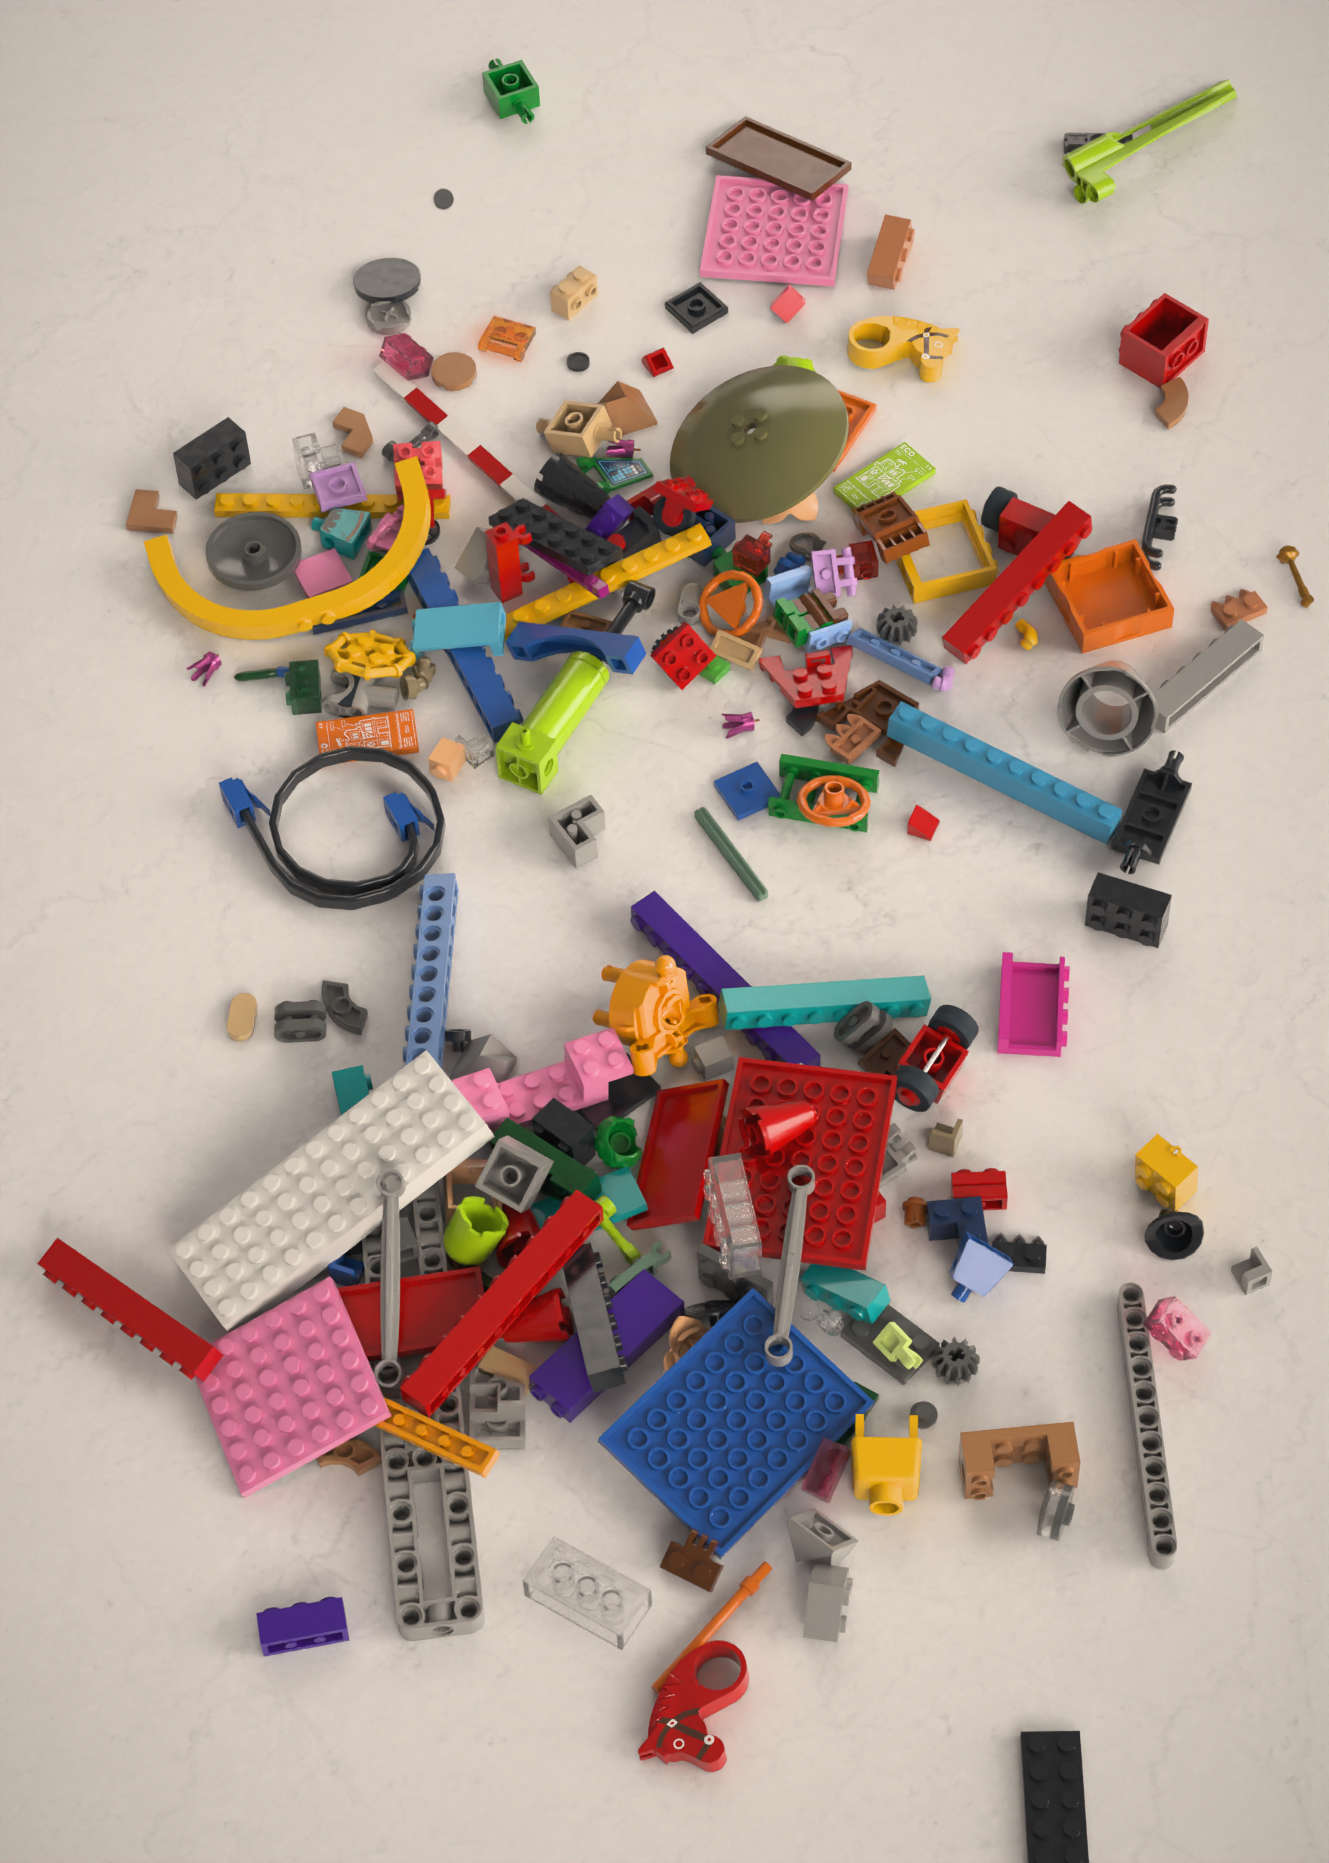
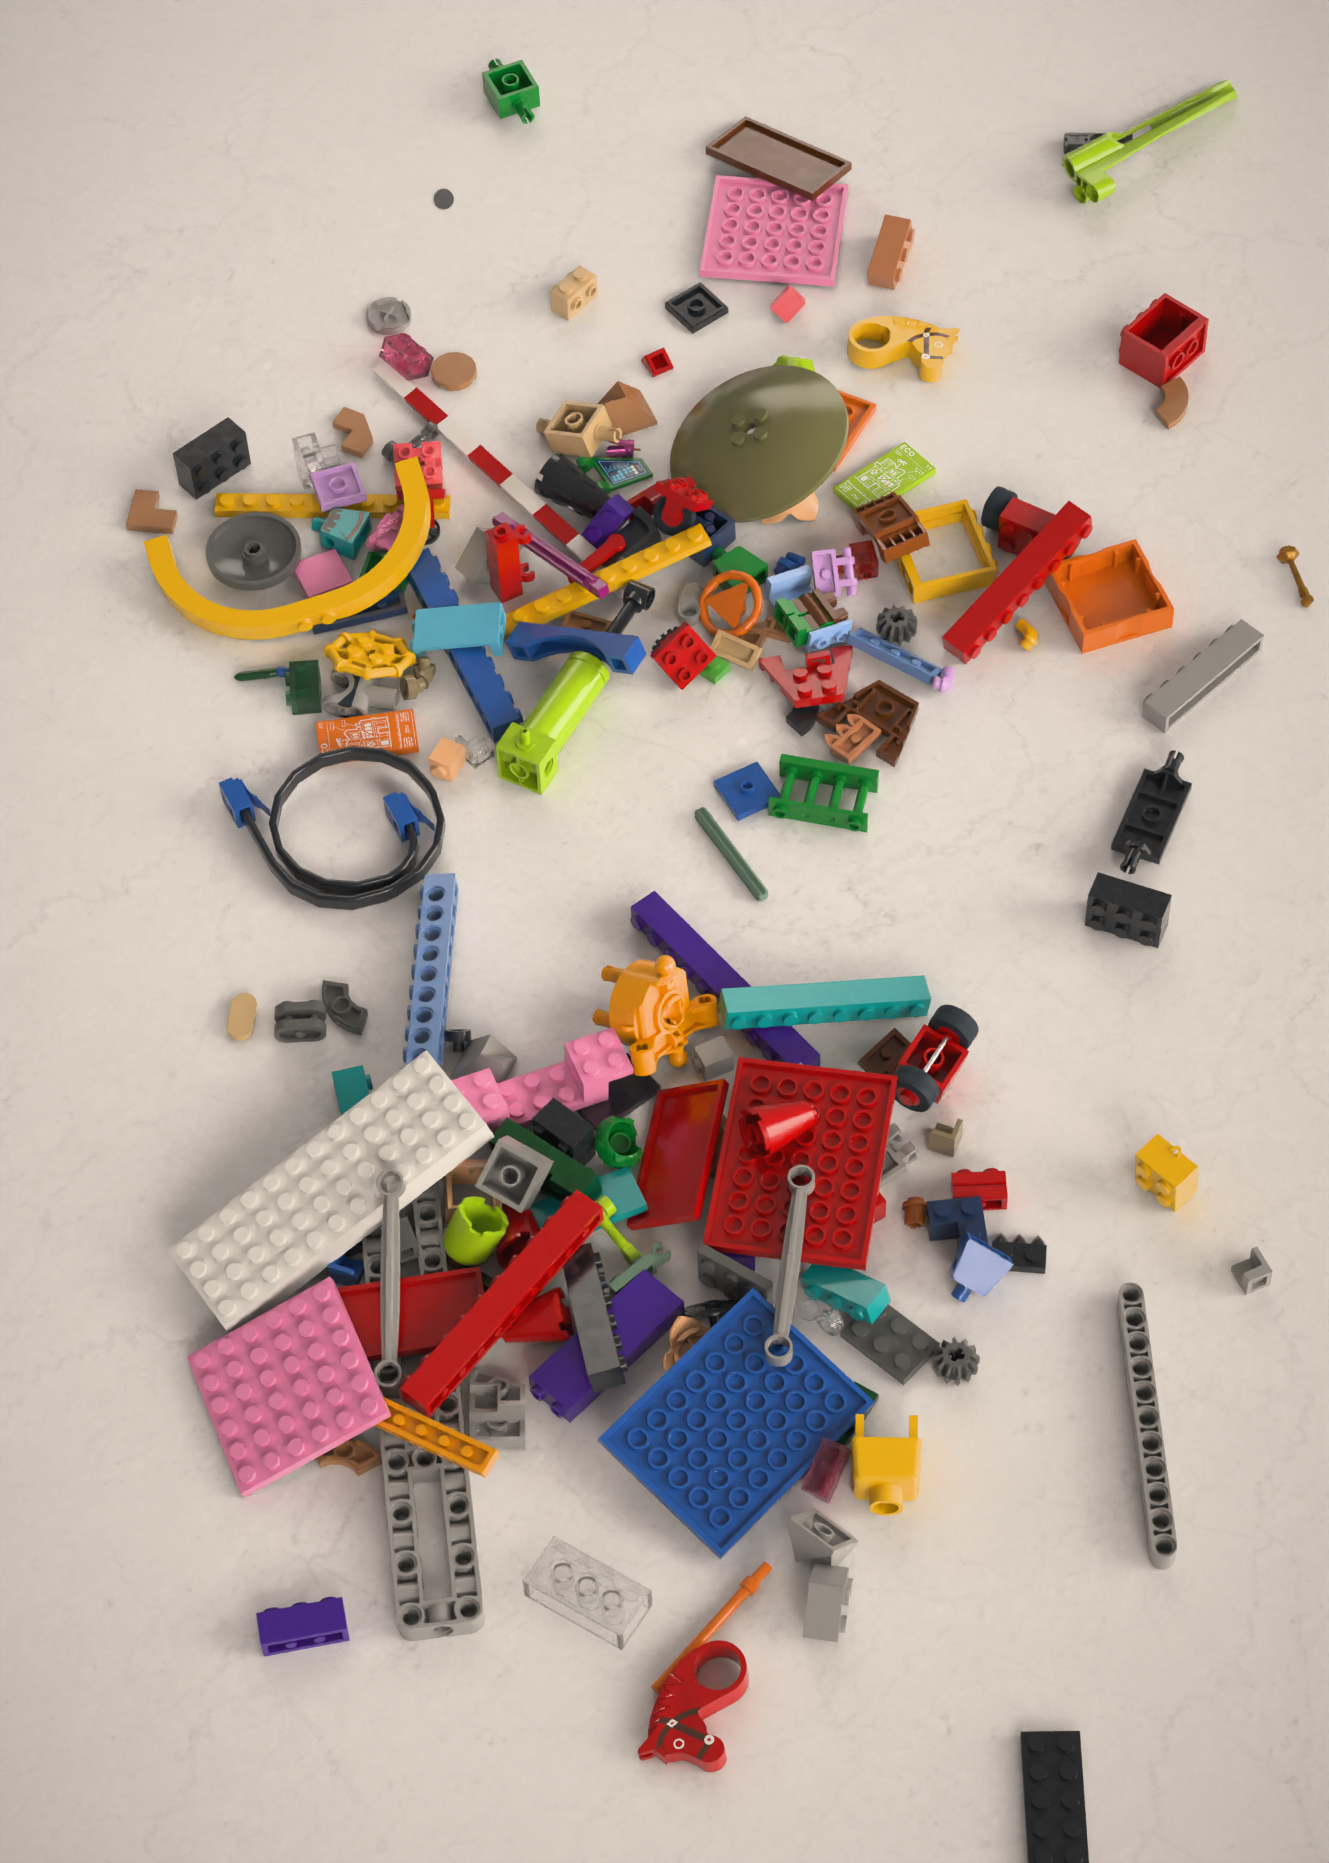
red brick [37,1238,224,1382] -> none
flat silver piece [186,651,222,687] -> none
tile [353,258,421,304] -> none
clear orange plate [478,316,536,362] -> none
tan tile [478,1346,538,1394] -> none
black plate [488,498,623,576] -> none
light grey brick [548,795,606,869] -> none
black piece [567,352,590,372] -> none
reddish brown hinge [660,1529,724,1592] -> none
clear brick [704,1153,762,1279] -> none
flat silver piece [722,712,760,739] -> none
clear red brick [732,531,773,578] -> none
dark grey piece [789,532,827,561] -> none
orange piece [797,775,871,827] -> none
dark grey brick [834,1001,893,1054] -> none
yellowish green plate [873,1322,923,1369] -> none
dark azure brick [887,701,1123,845] -> none
slope [907,805,940,841] -> none
dark grey plate [910,1401,938,1429] -> none
medium nougat plate [958,1421,1081,1500] -> none
dark pink panel [997,952,1070,1057] -> none
piece [1037,1480,1075,1541] -> none
light grey cone [1057,660,1158,757] -> none
black piece [1141,484,1178,571] -> none
clear pink brick [1143,1296,1212,1361] -> none
black helmet [1144,1209,1204,1260] -> none
nougat plate [1210,589,1268,631] -> none

